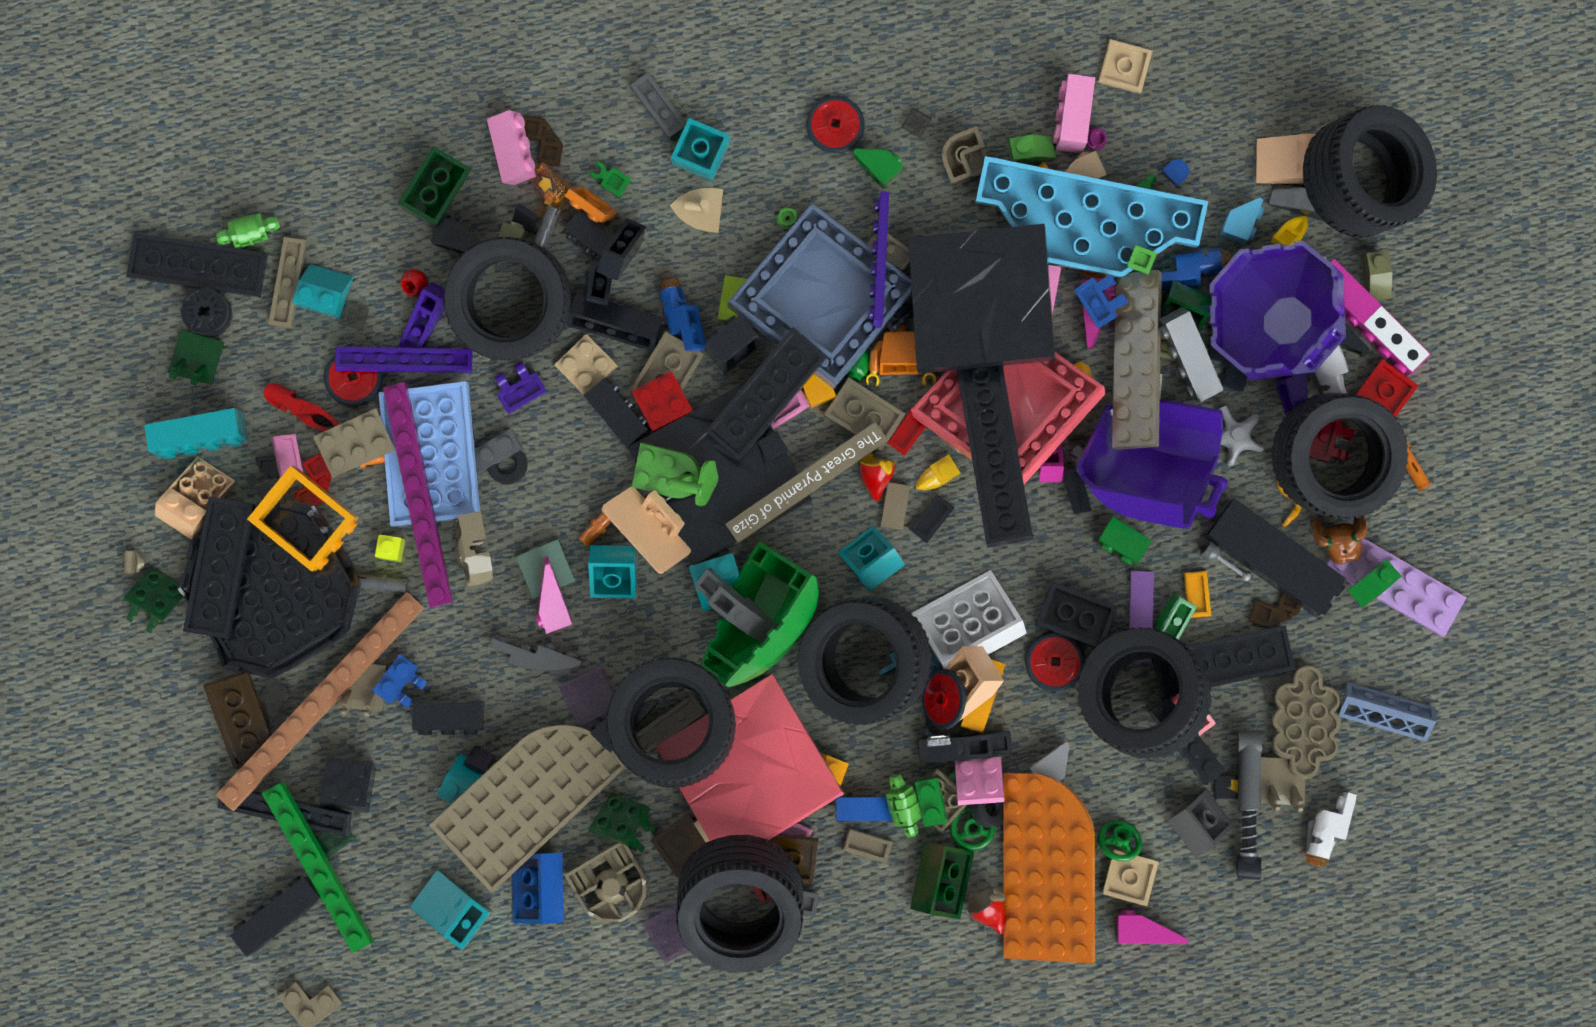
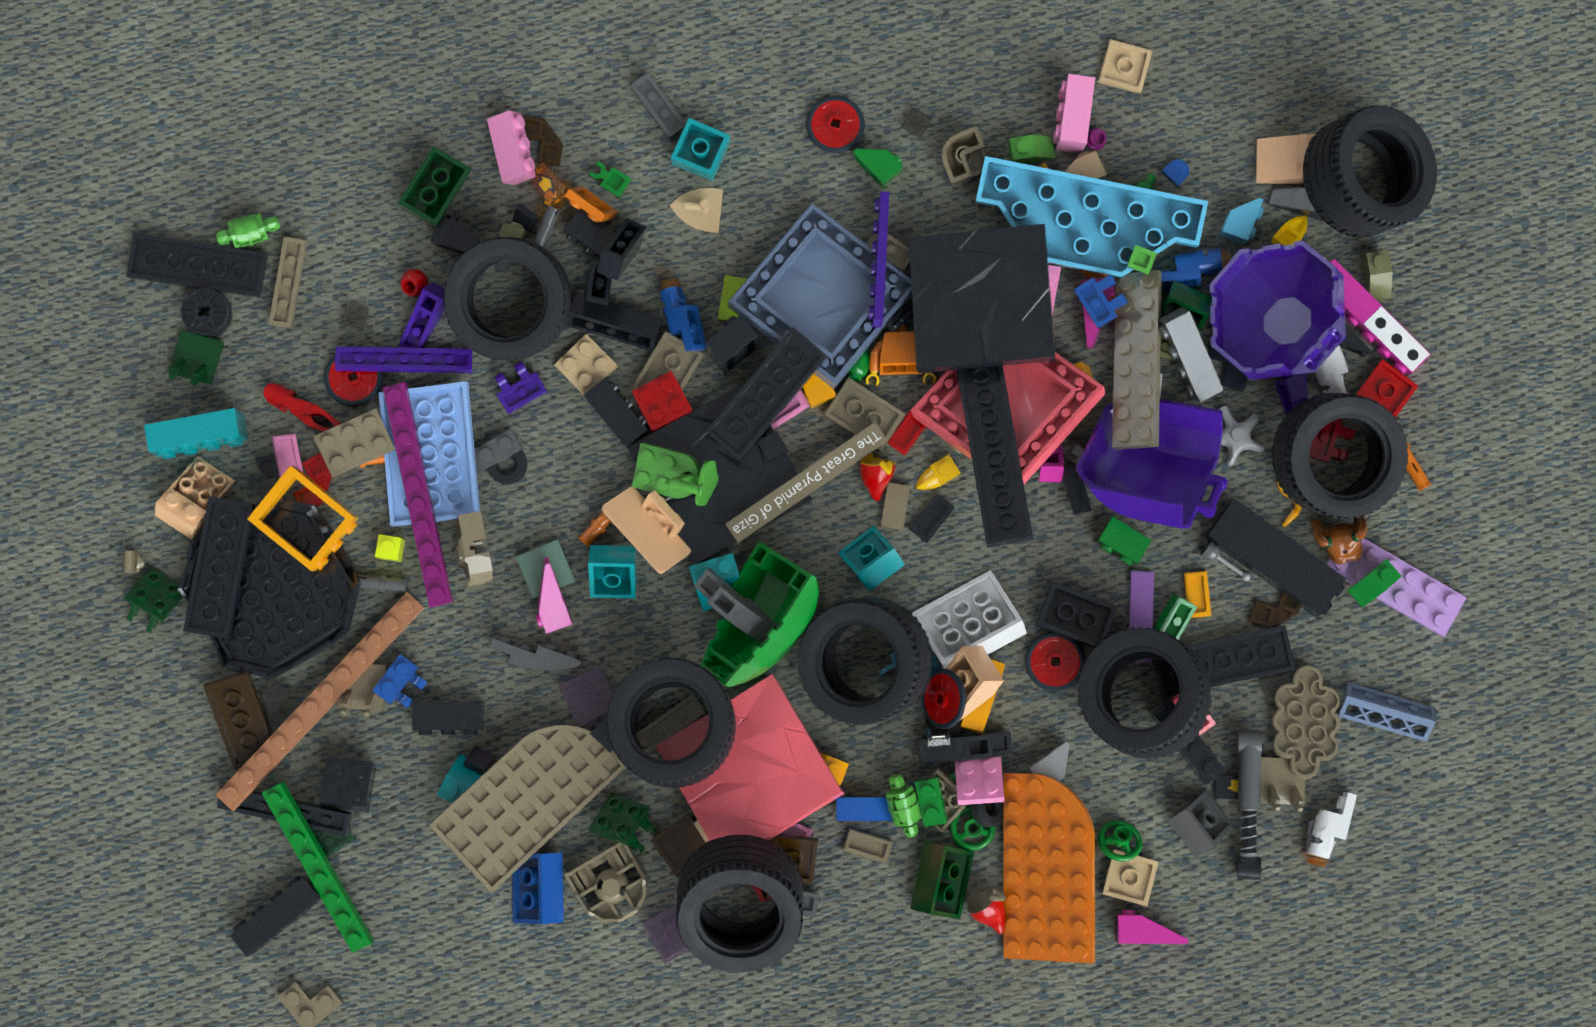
teal slope [292,264,353,319] -> none
teal slope [410,870,493,950] -> none
bright green plate [777,208,798,229] -> none

